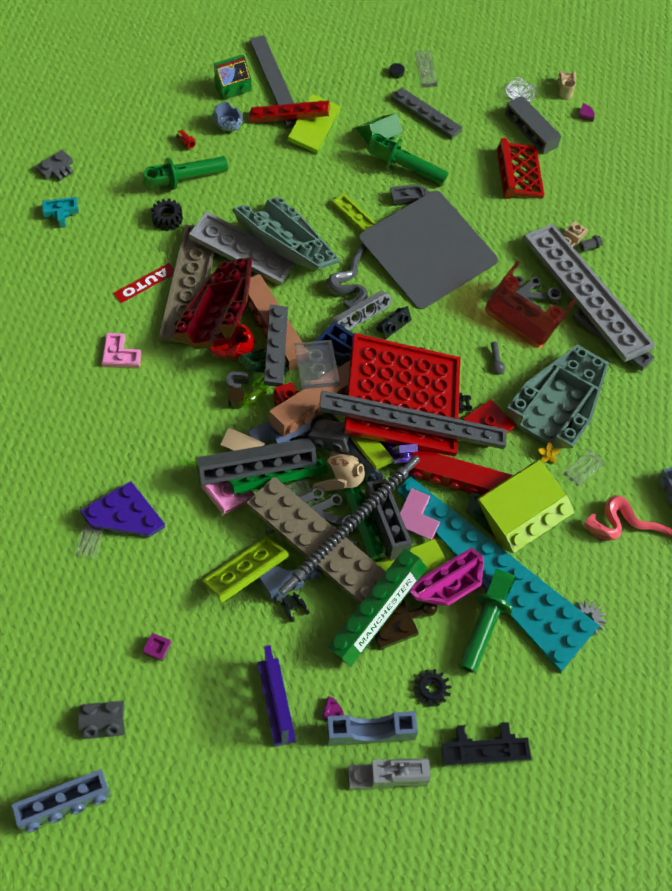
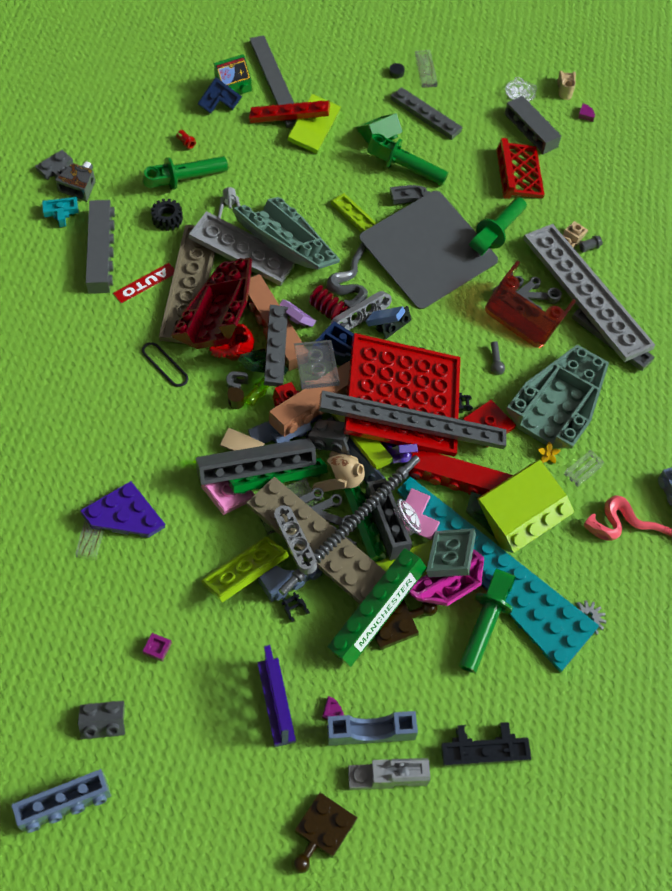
bright pink tile [102,333,141,368] -> none
sand blue hair [212,102,243,132] -> none
black gear [413,669,451,707] -> none
none -> torso [55,161,95,201]
none -> dark grey brick [86,200,115,294]
none -> black piece [142,342,188,387]
none -> dark blue tile [197,77,242,114]
none -> light grey plant [218,187,241,218]
none -> light grey beam [274,505,317,574]
none -> lavender plate [279,299,316,327]
none -> dark brown plate [292,792,358,874]
none -> dark red piece [309,285,348,321]
none -> medium blue tile [366,306,405,326]
none -> clear dish [393,499,421,535]
none -> sand green plate [427,528,476,577]
none -> green piece [469,197,527,256]

